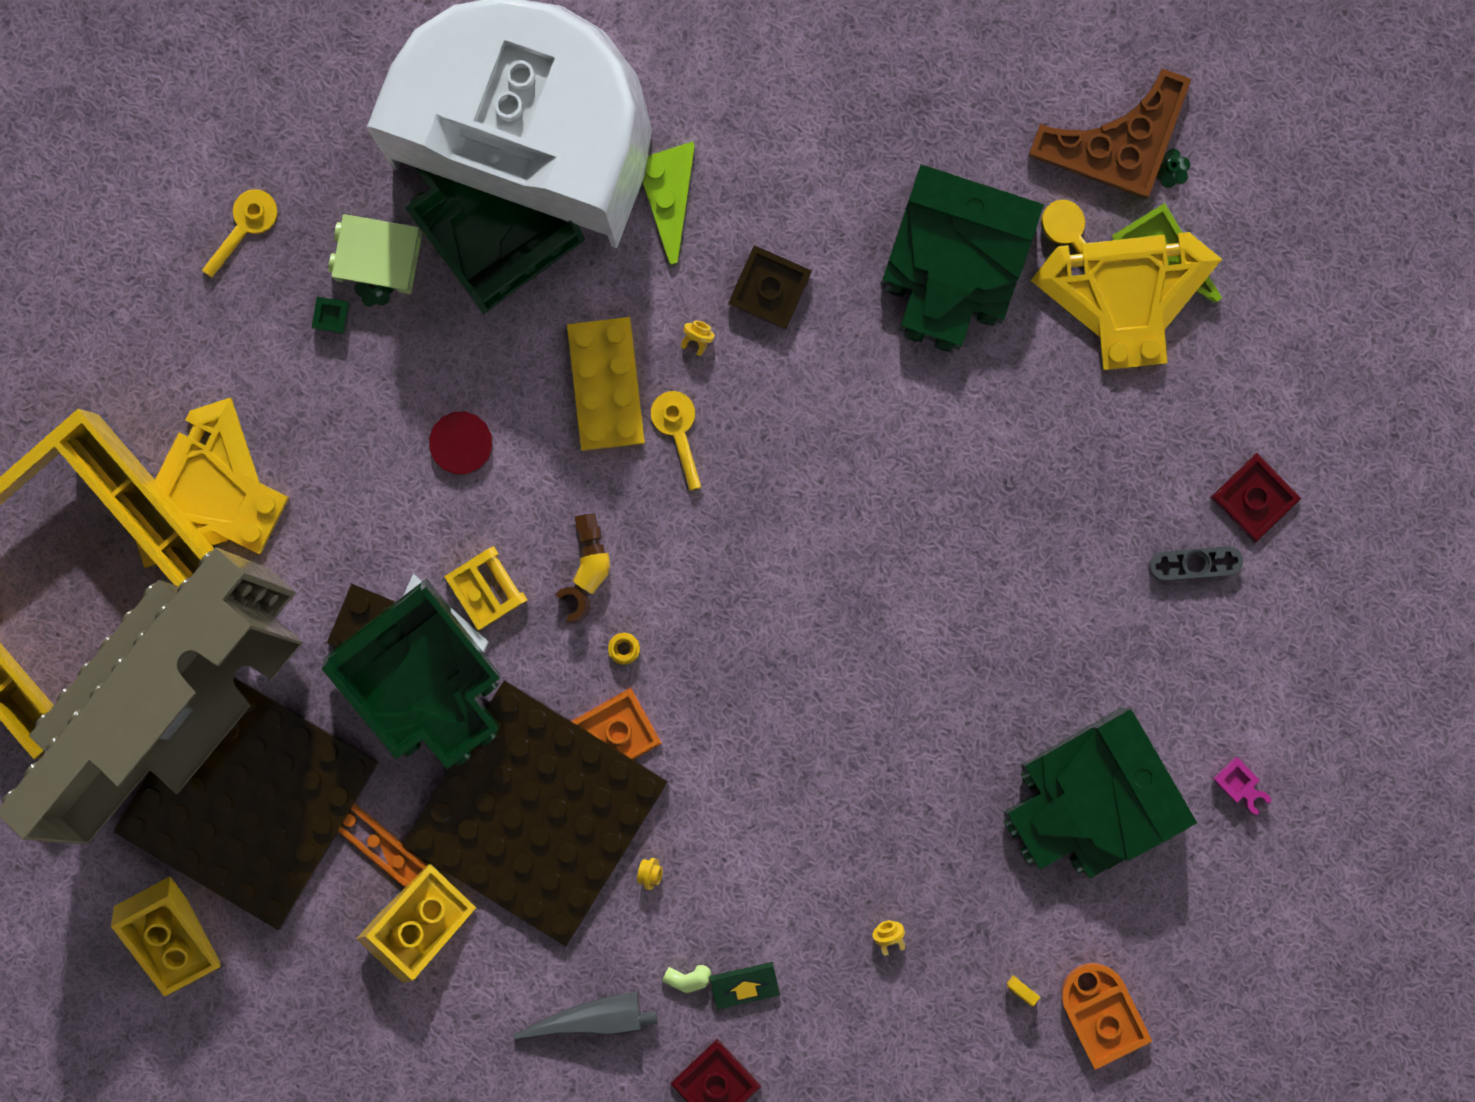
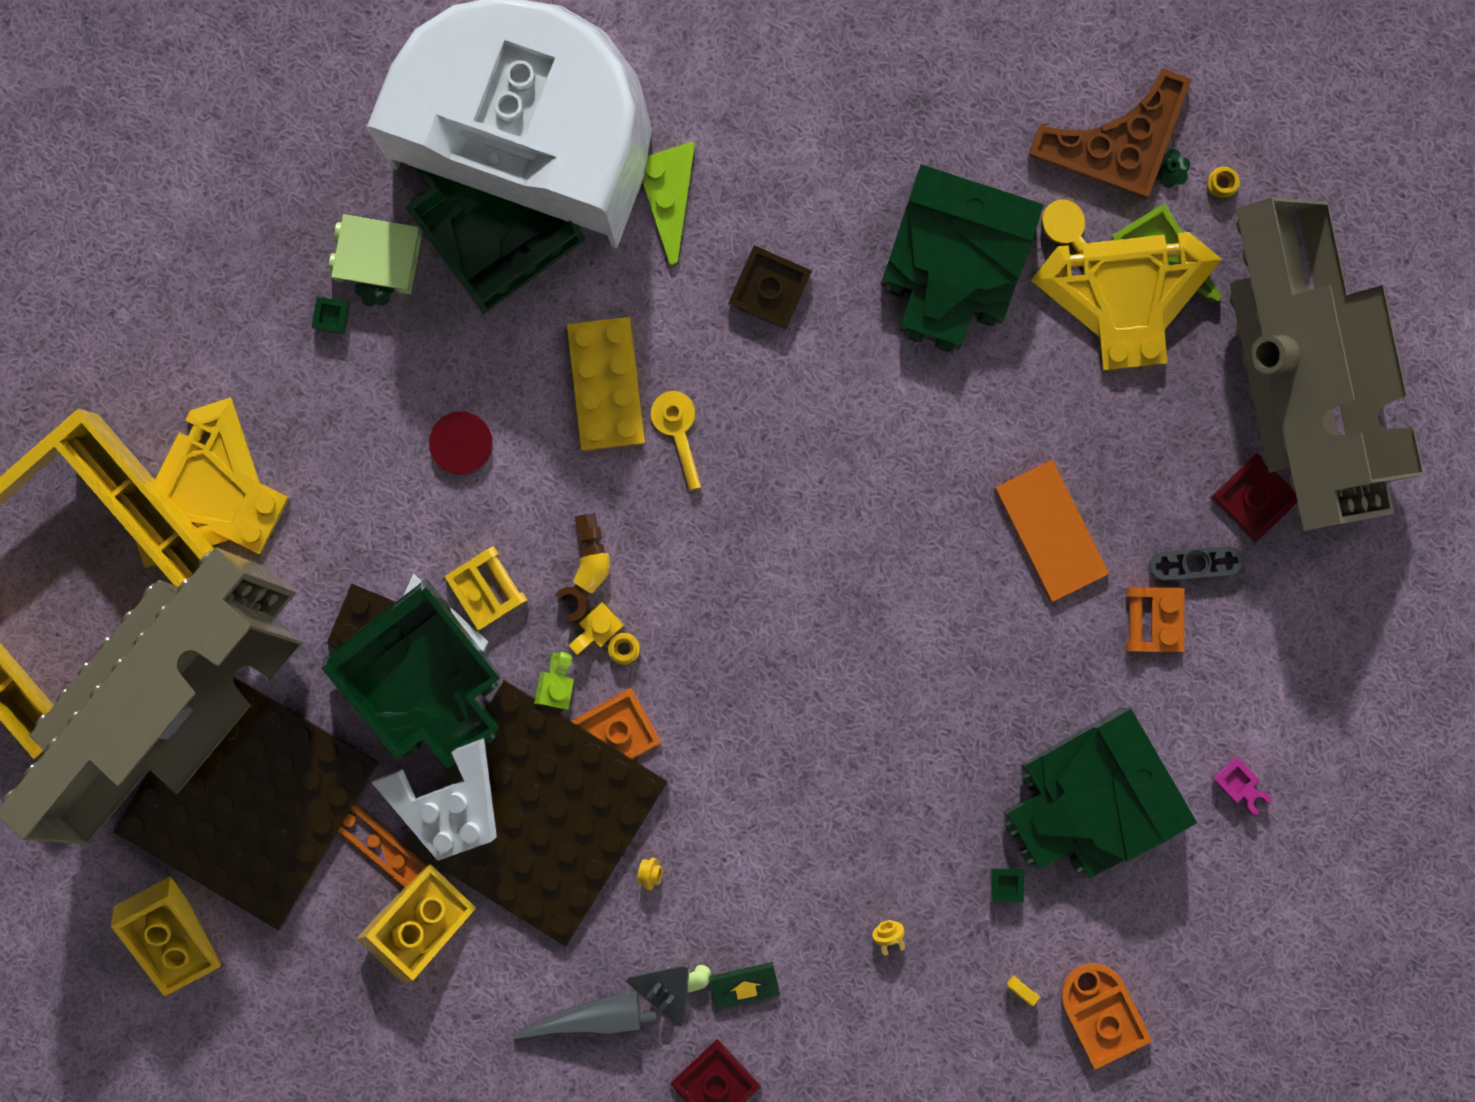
yellow piece [202,189,278,278] -> none
yellow plate [681,320,715,356] -> none
none -> white wing [371,738,497,860]
none -> lime plate [534,651,574,710]
none -> yellow plate [568,602,624,656]
none -> dark grey piece [627,964,690,1026]
none -> dark green plate [990,868,1024,902]
none -> orange tile [994,459,1110,602]
none -> orange plate [1126,587,1185,652]
none -> yellow plate [1207,167,1240,199]
none -> dark tan piece [1229,197,1424,531]

